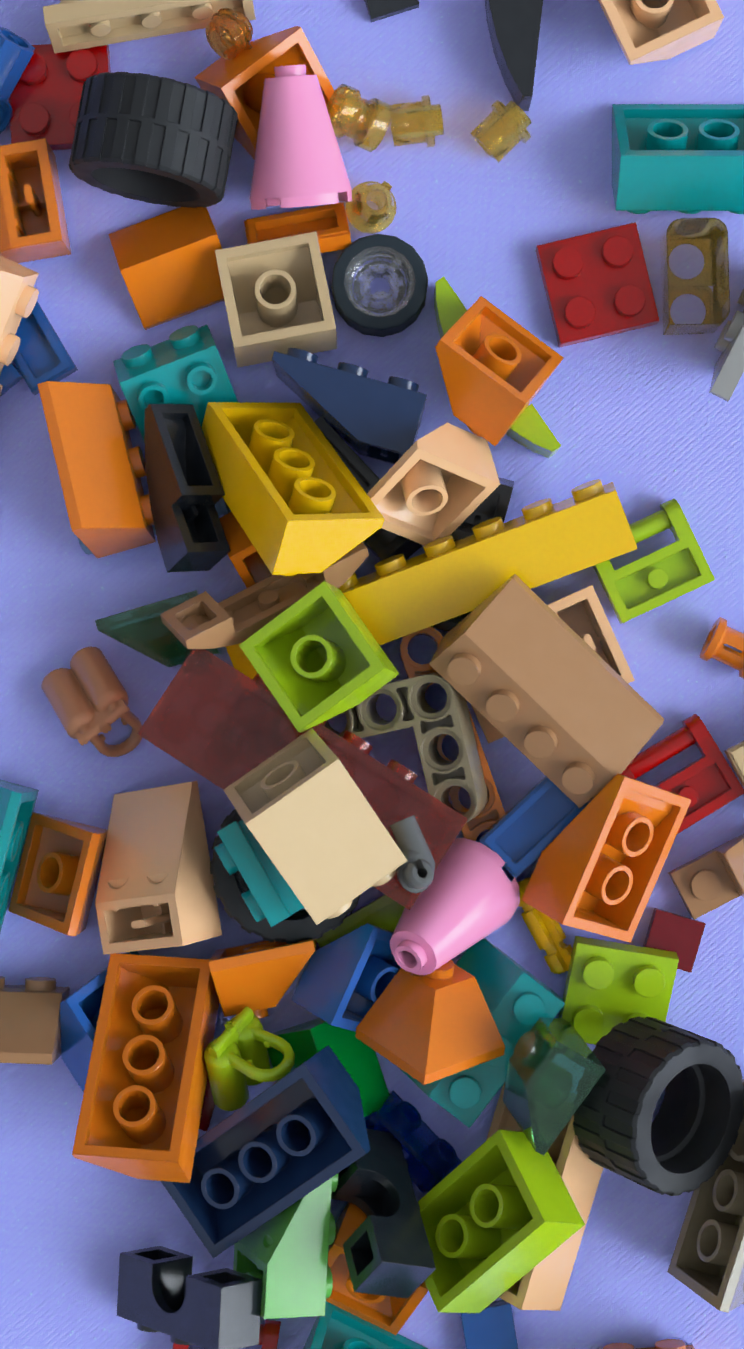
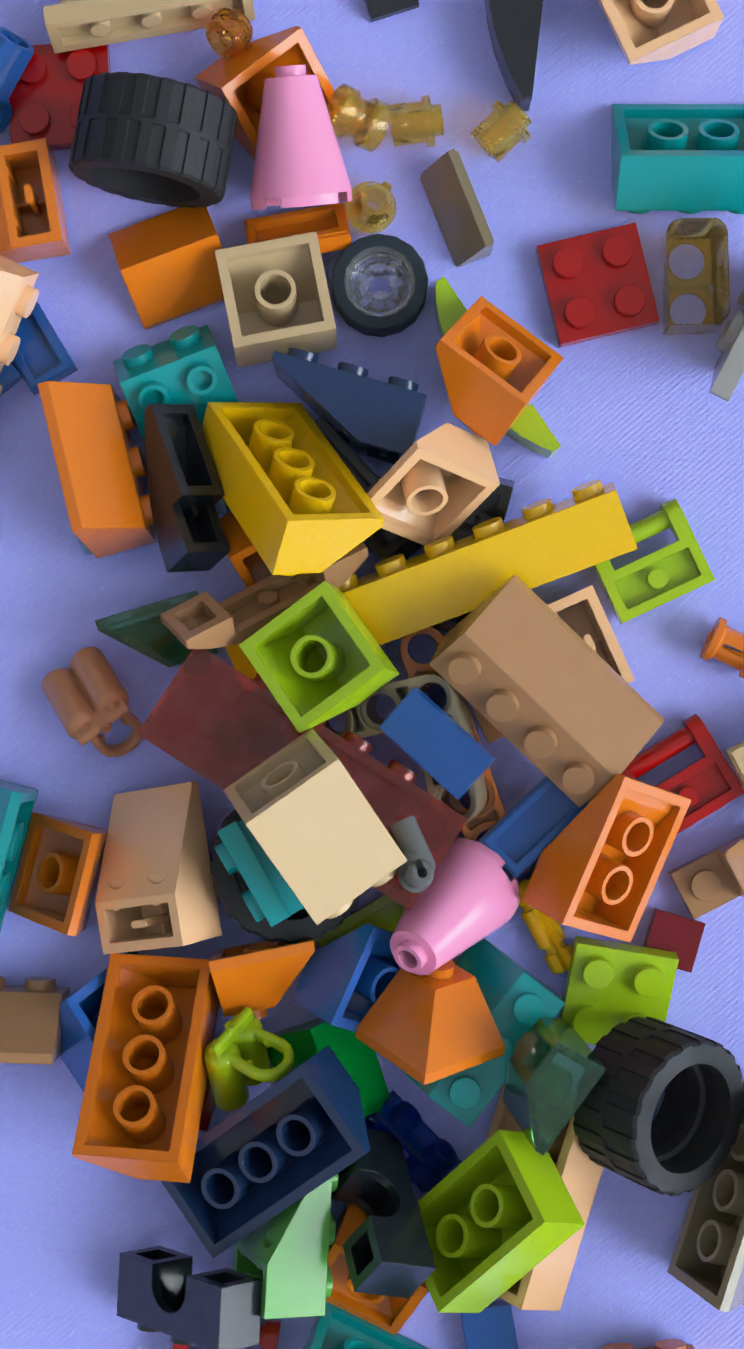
none -> blue tile [379,687,496,800]
none -> dark tan slope [420,148,494,267]

